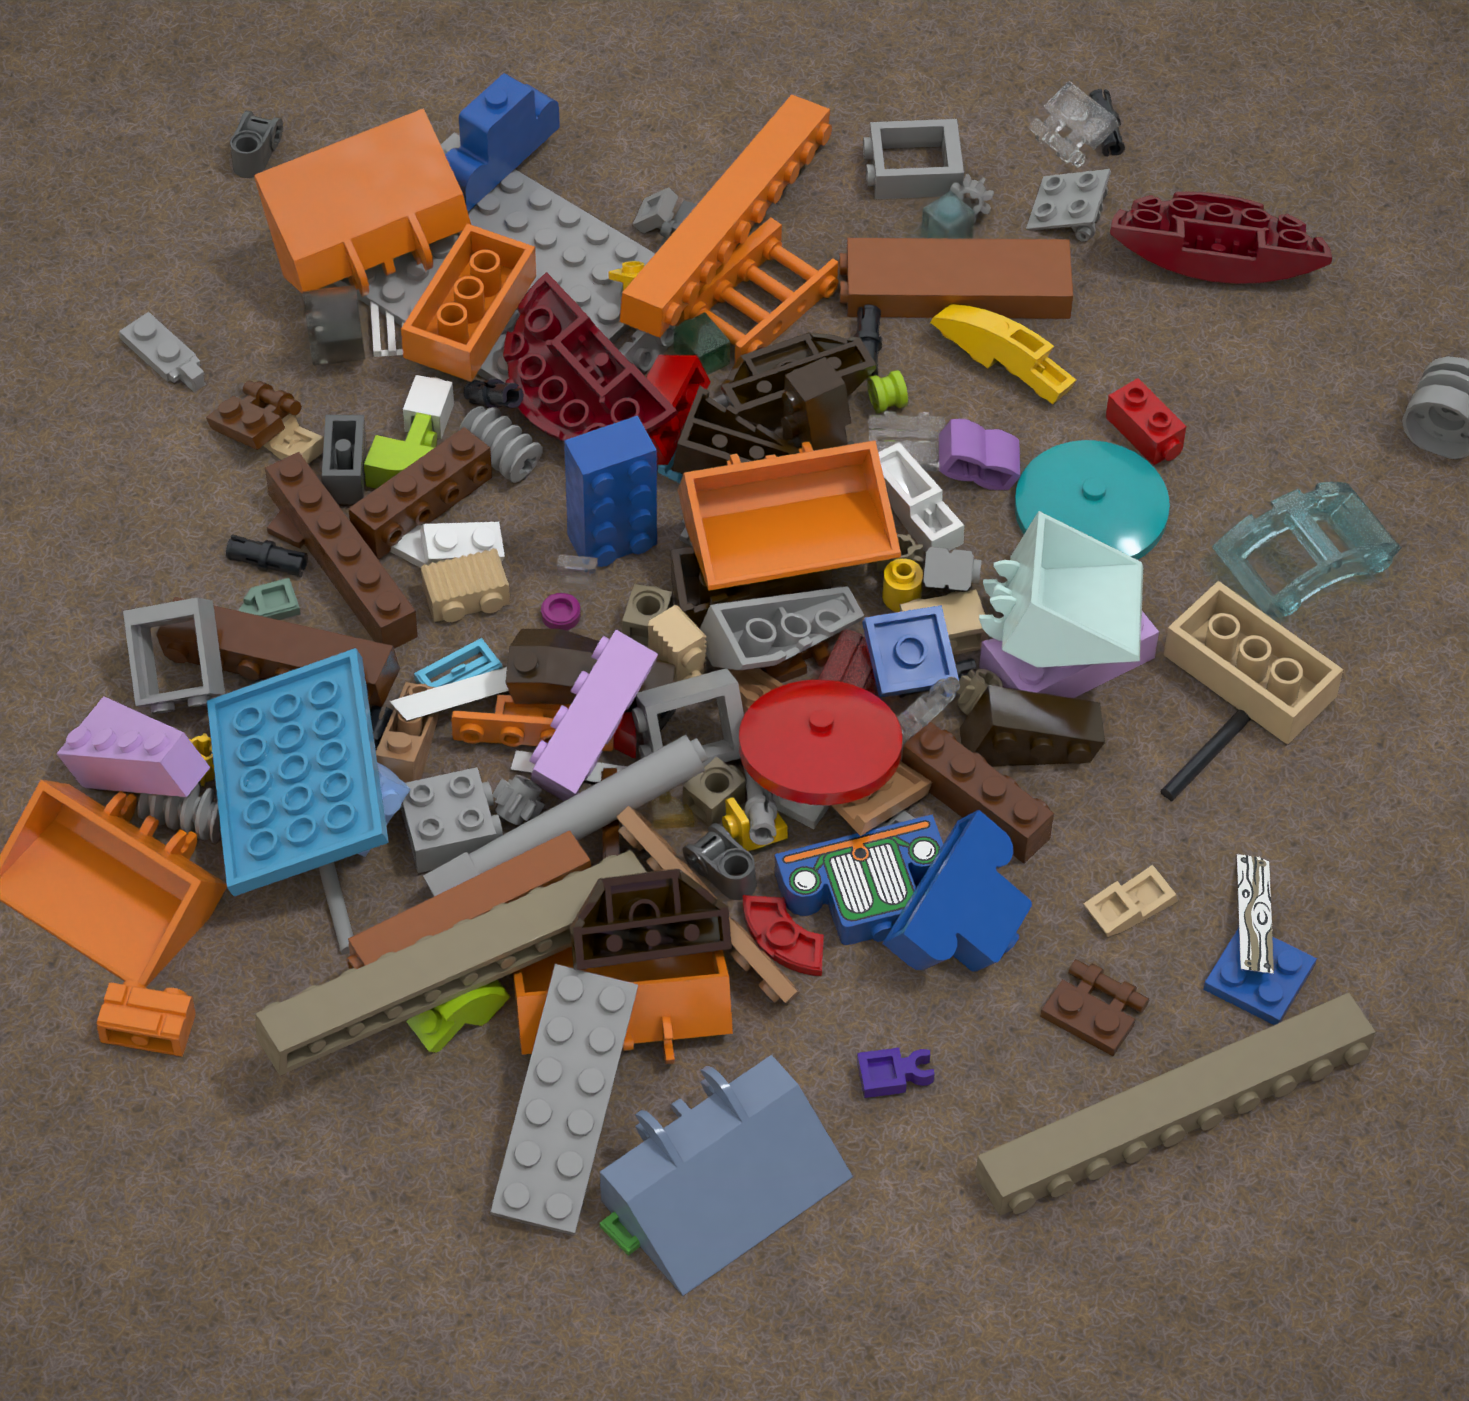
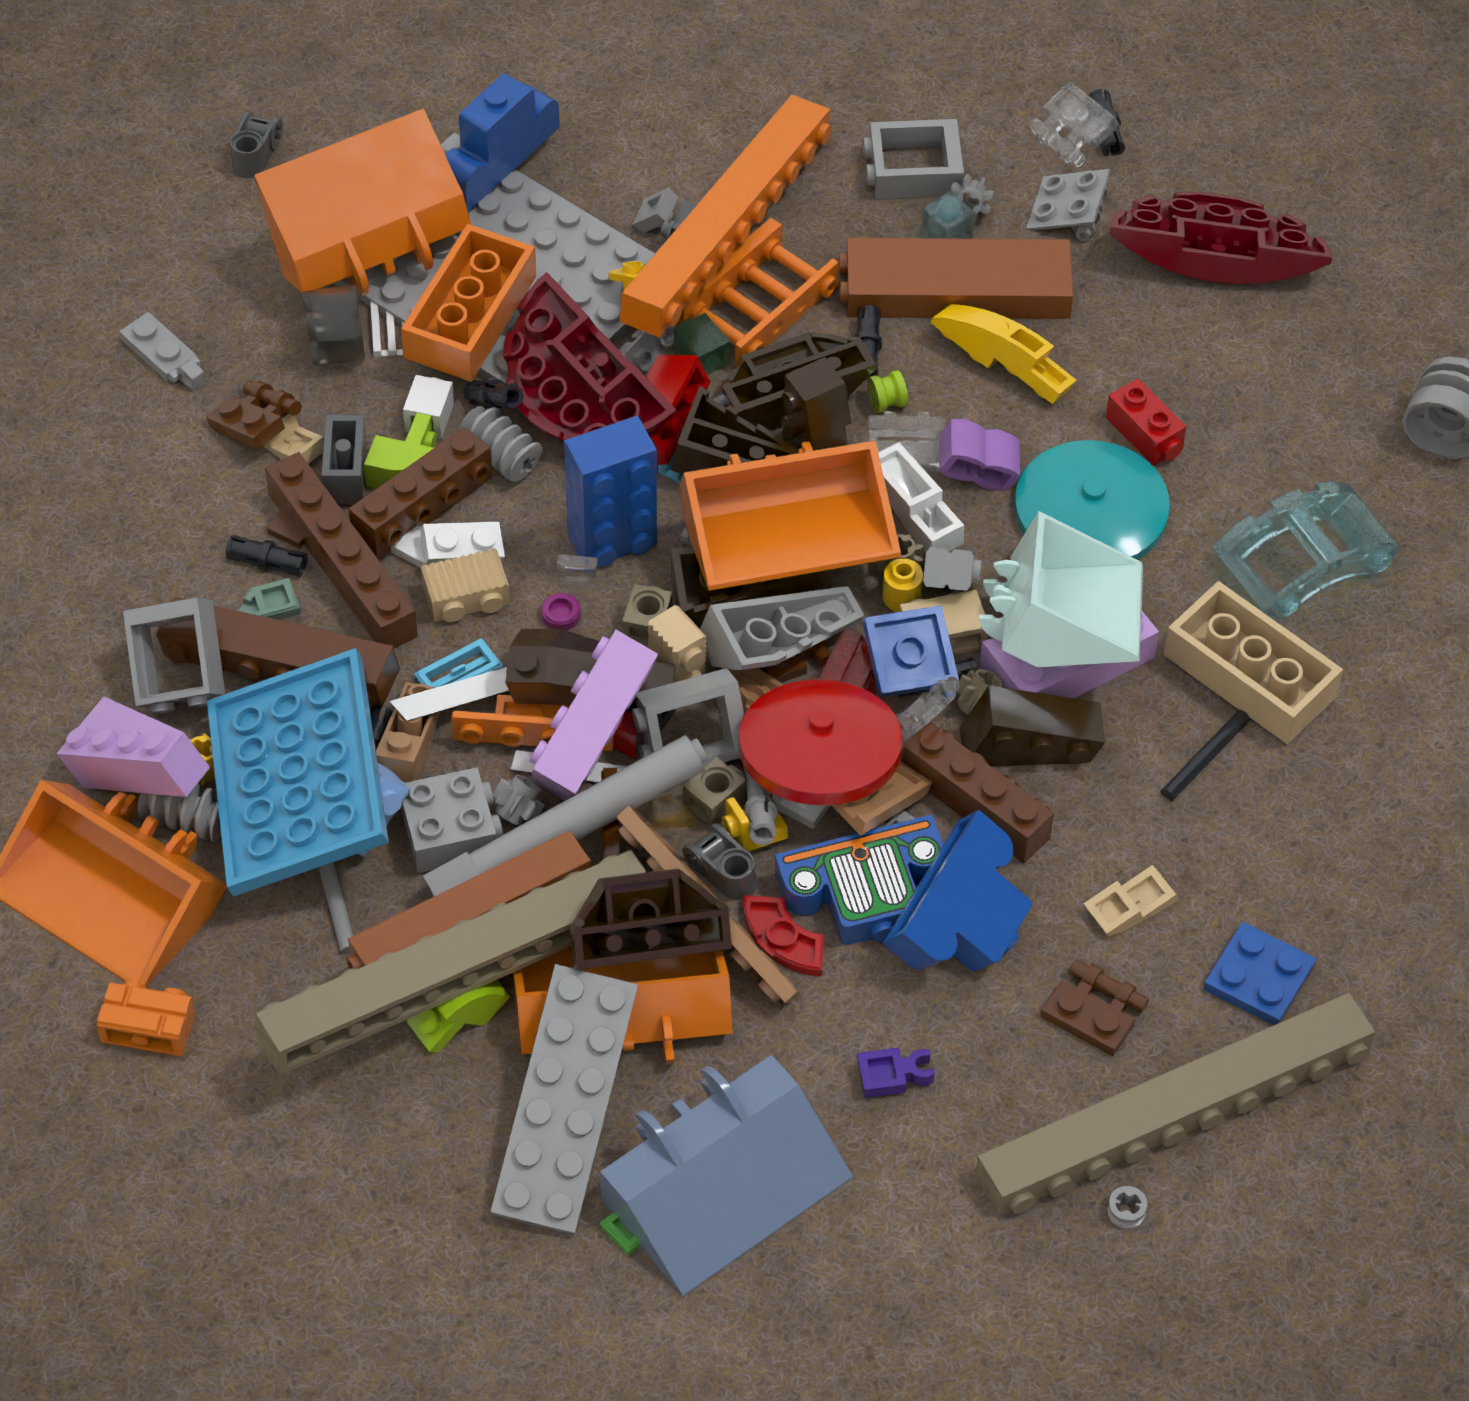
sticker [1237,854,1274,974] -> none
none -> light grey bush [1107,1186,1148,1229]

